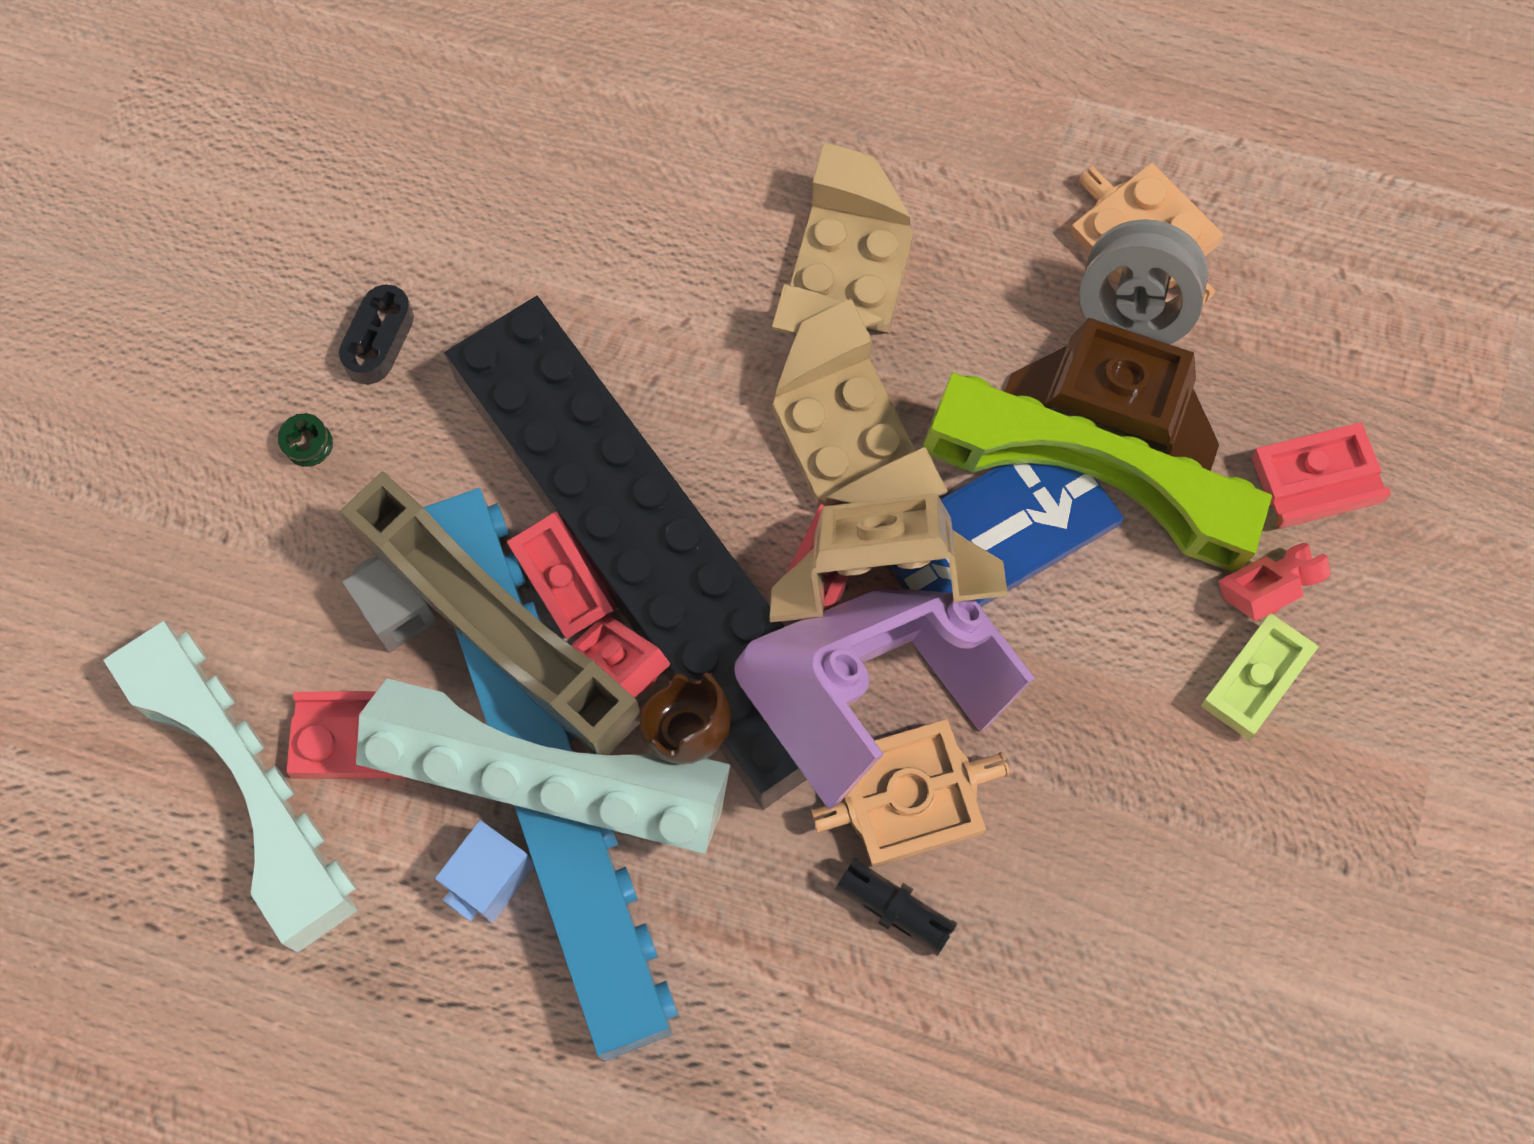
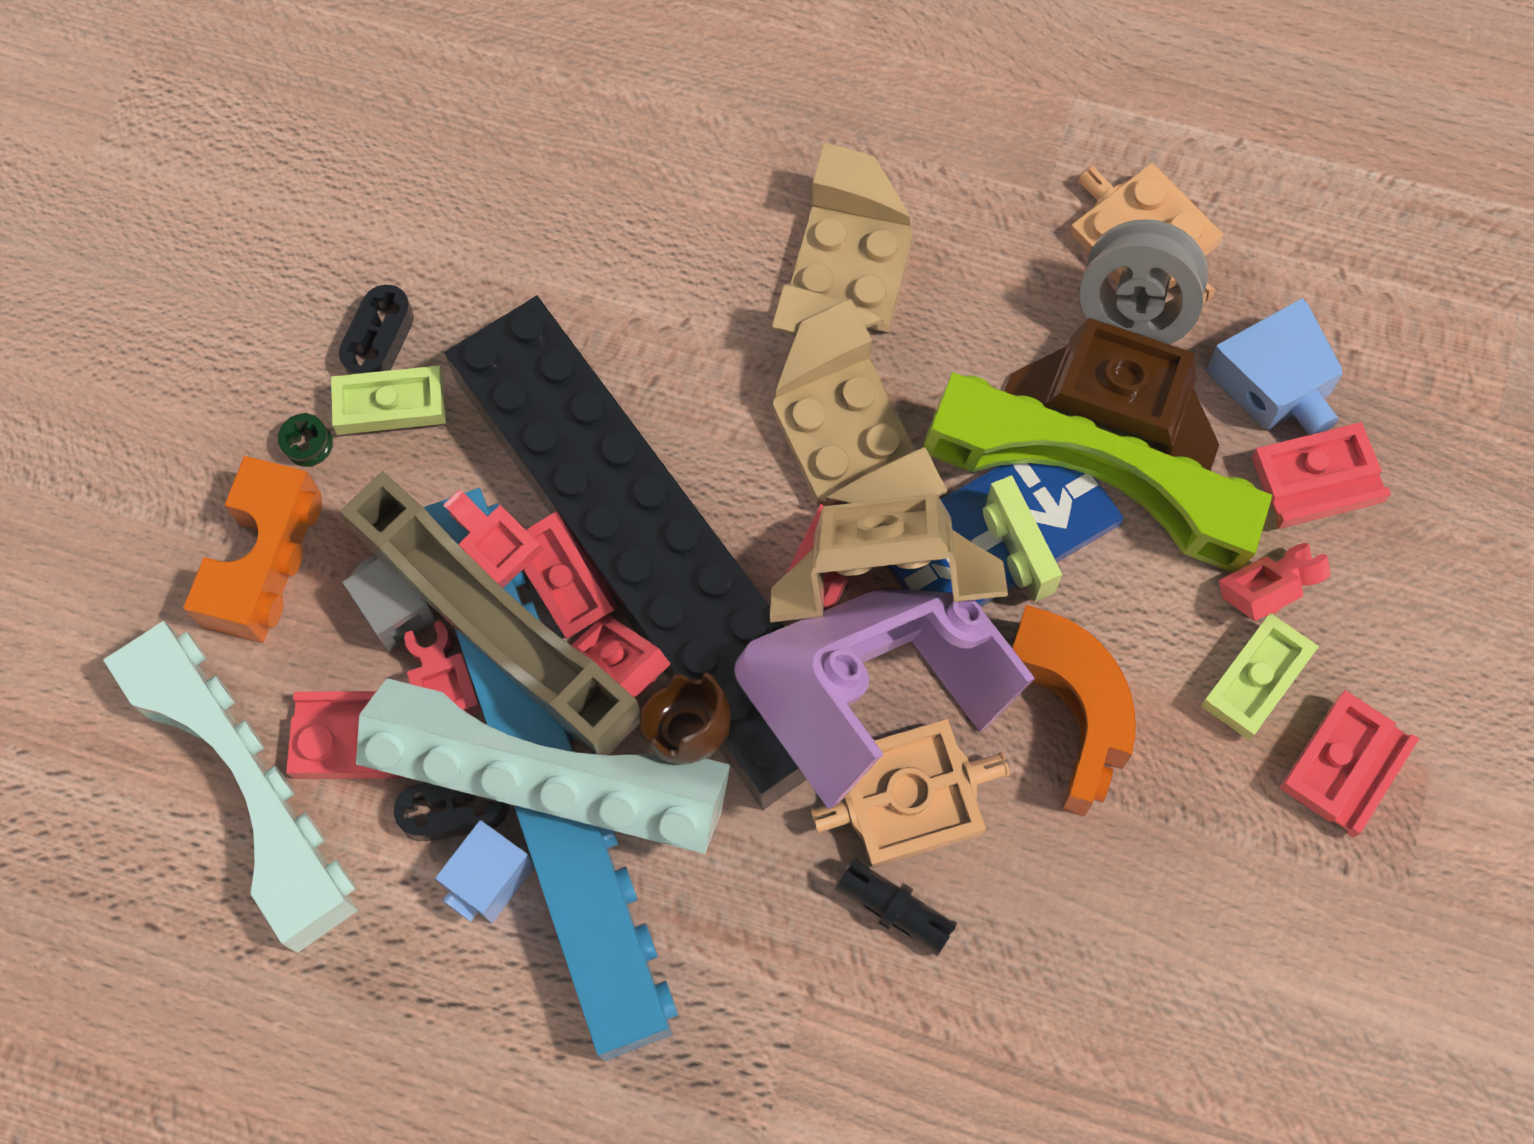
none -> orange arch [183,456,322,643]
none -> yellowish green plate [331,365,446,435]
none -> black beam [394,782,509,841]
none -> coral plate [404,620,482,715]
none -> coral plate [443,489,543,588]
none -> yellowish green plate [983,475,1062,602]
none -> orange arch [1012,604,1136,816]
none -> light blue torso [1206,298,1343,435]
none -> coral plate [1279,690,1420,838]

